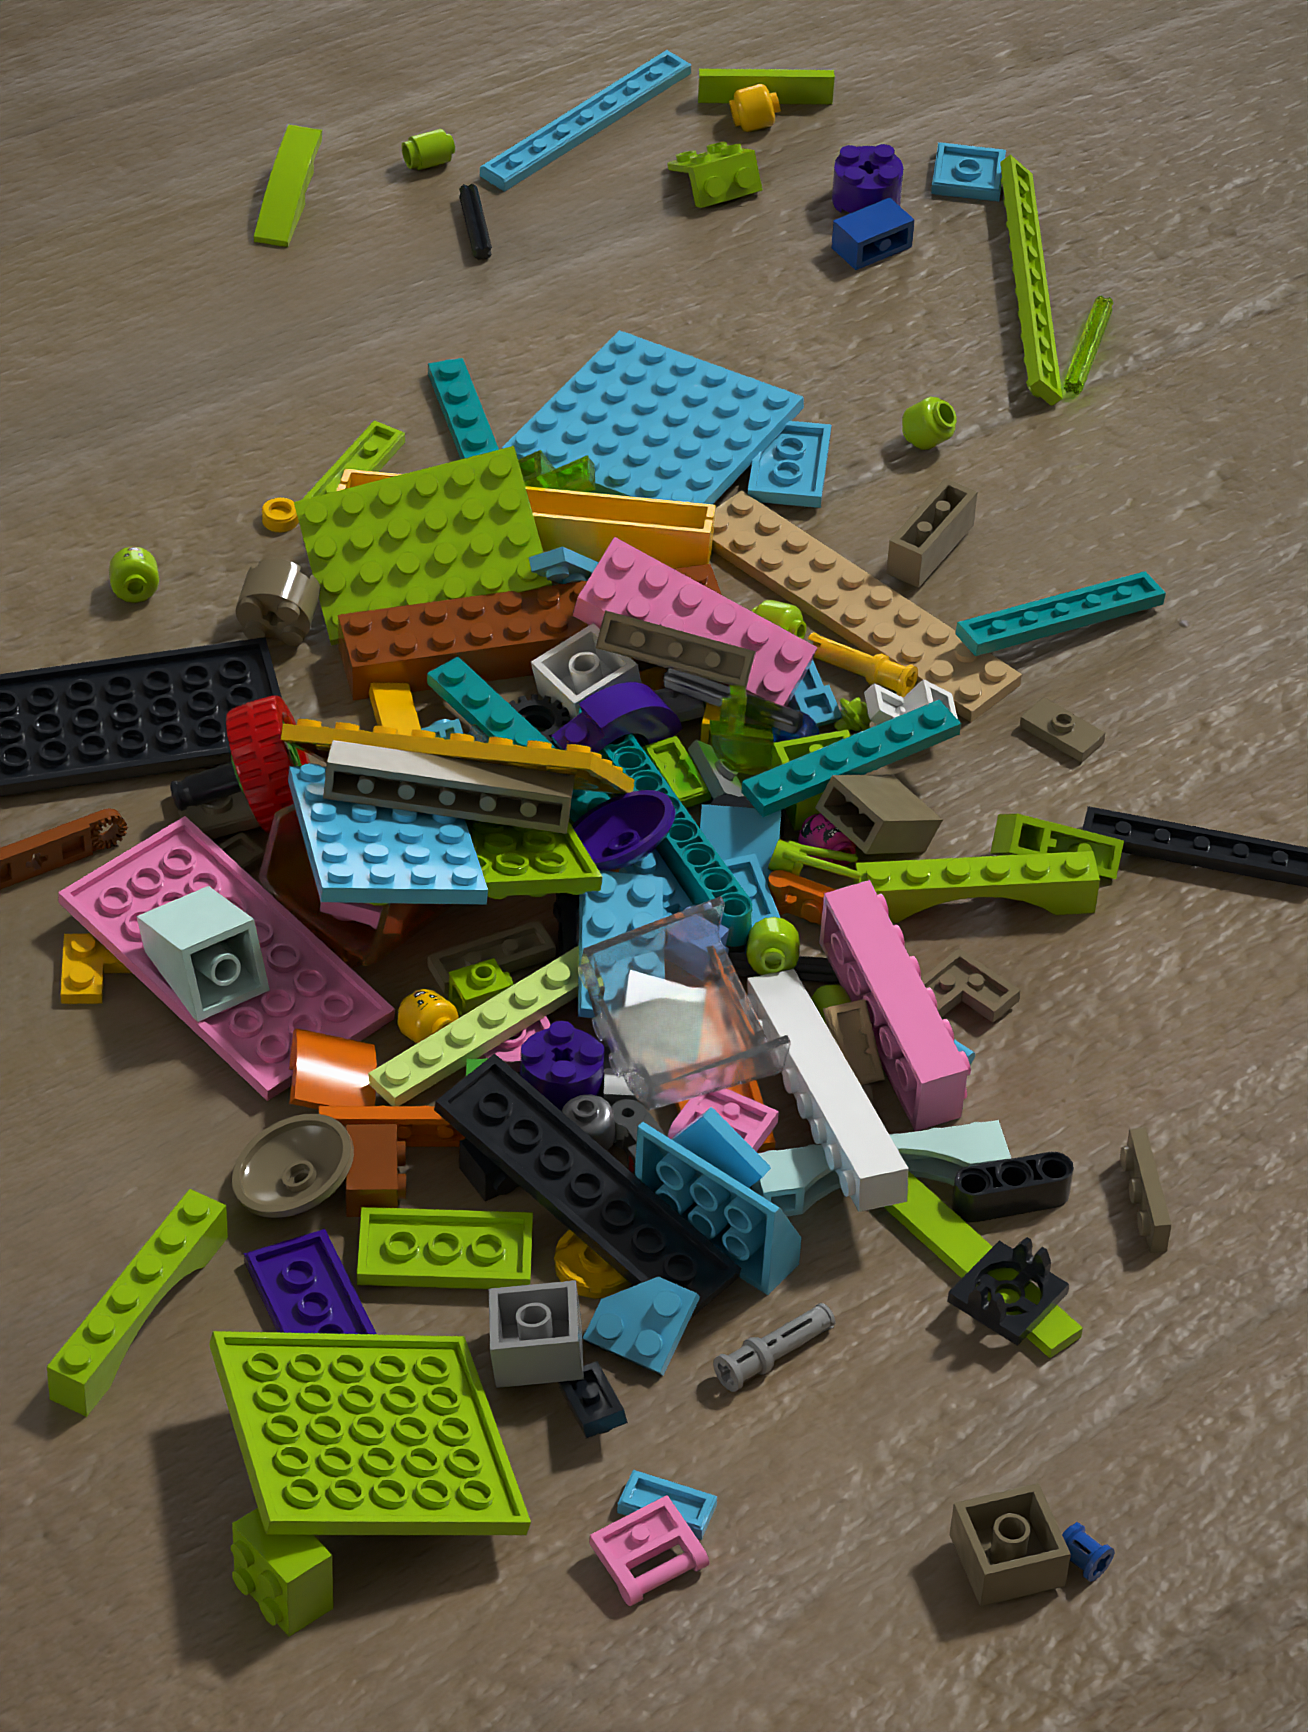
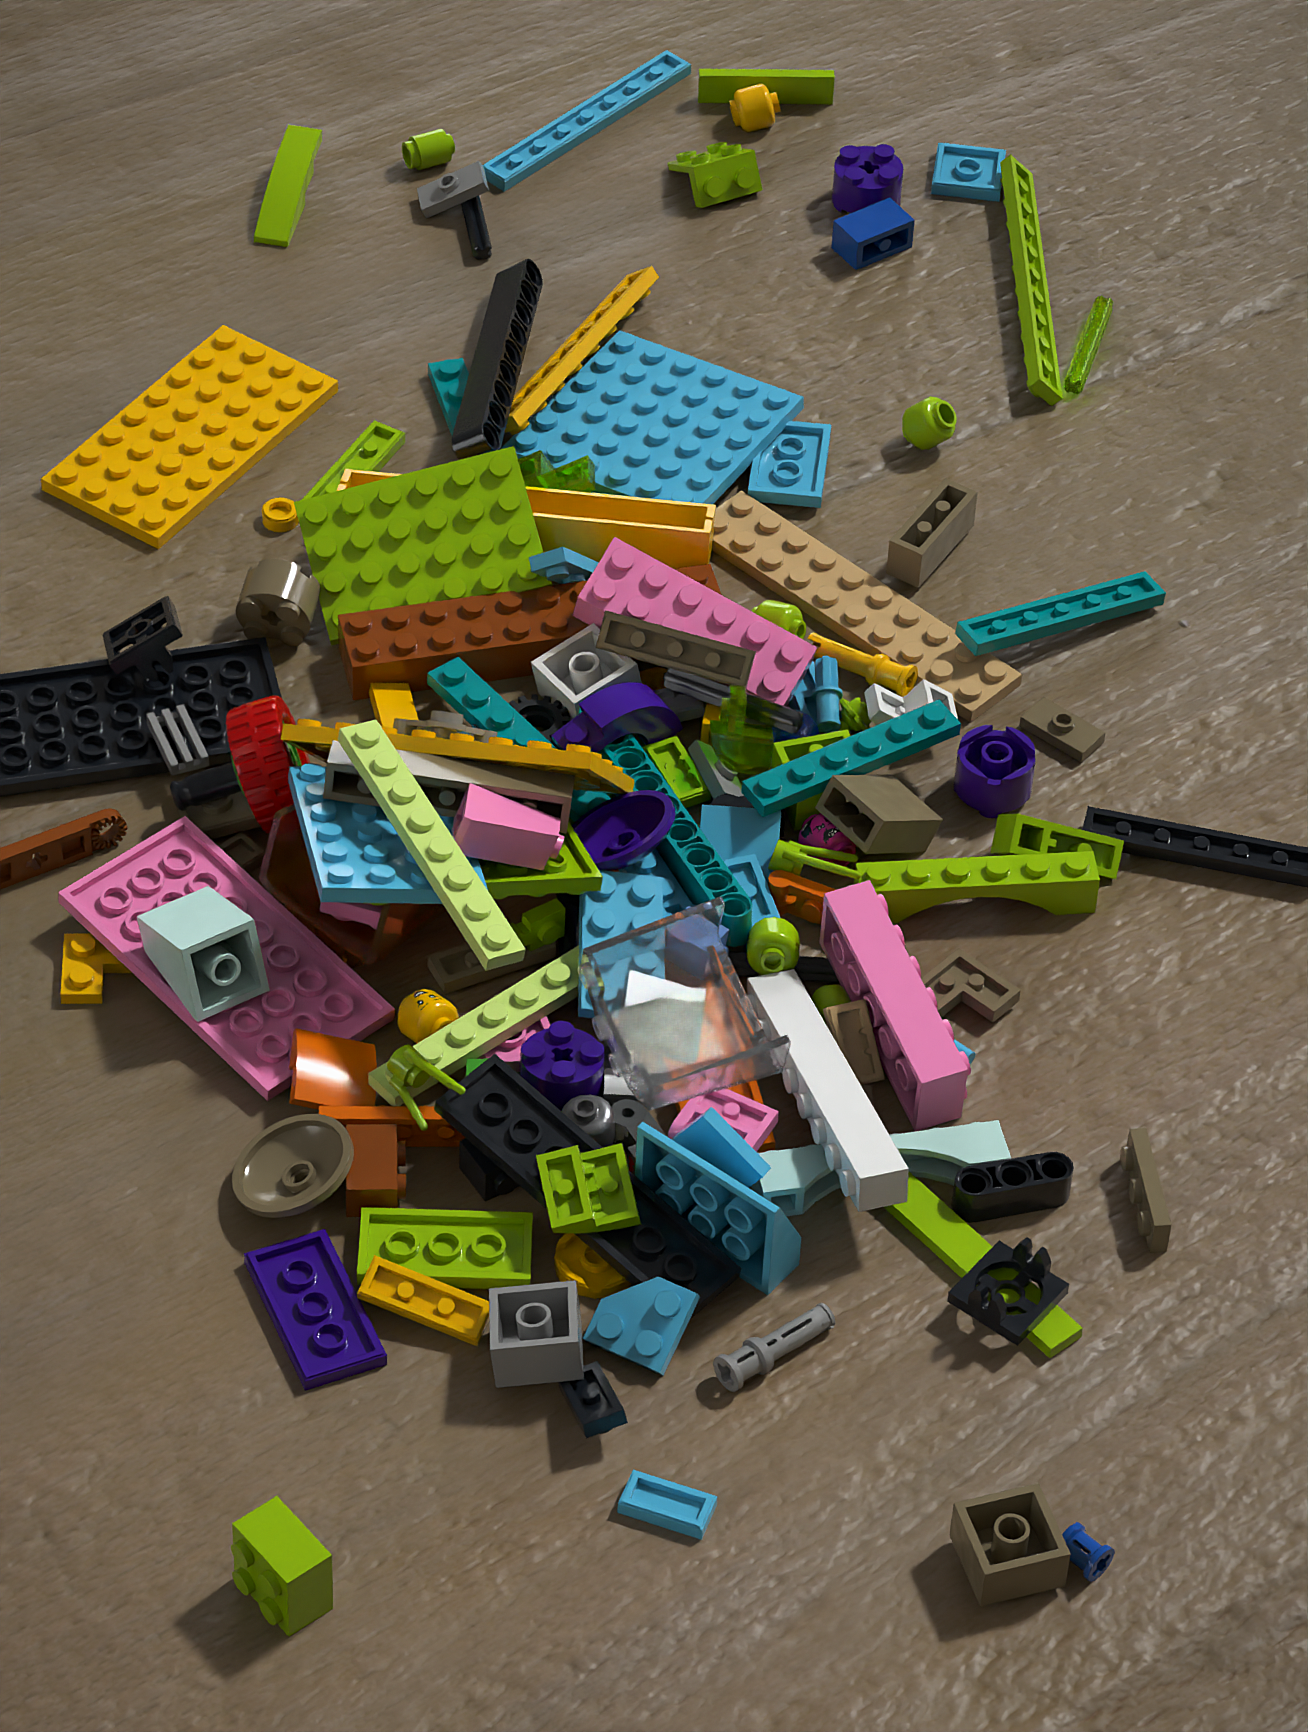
lime arch [47,1189,228,1417] -> none
lime head [109,546,159,603] -> none
lime plate [209,1331,531,1535] -> none
lime brick [449,958,514,1018] -> none
bright pink plate [589,1495,709,1606] -> none
none -> yellow plate [41,325,338,549]
none -> black piece [103,596,183,682]
none -> light grey tile [146,704,209,776]
none -> yellowish green plate [338,720,526,971]
none -> yellow tile [357,1255,489,1347]
none -> lime plant [387,1044,466,1131]
none -> light grey plant [393,711,498,743]
none -> light grey plate [417,161,489,218]
none -> bright pink slope [451,783,564,870]
none -> black beam [452,259,543,460]
none -> yellow plate [505,266,659,435]
none -> lime plate [509,898,565,951]
none -> lime slope [536,1143,641,1233]
none -> medium azure axle [812,656,843,733]
none -> dark purple brick [953,725,1036,818]

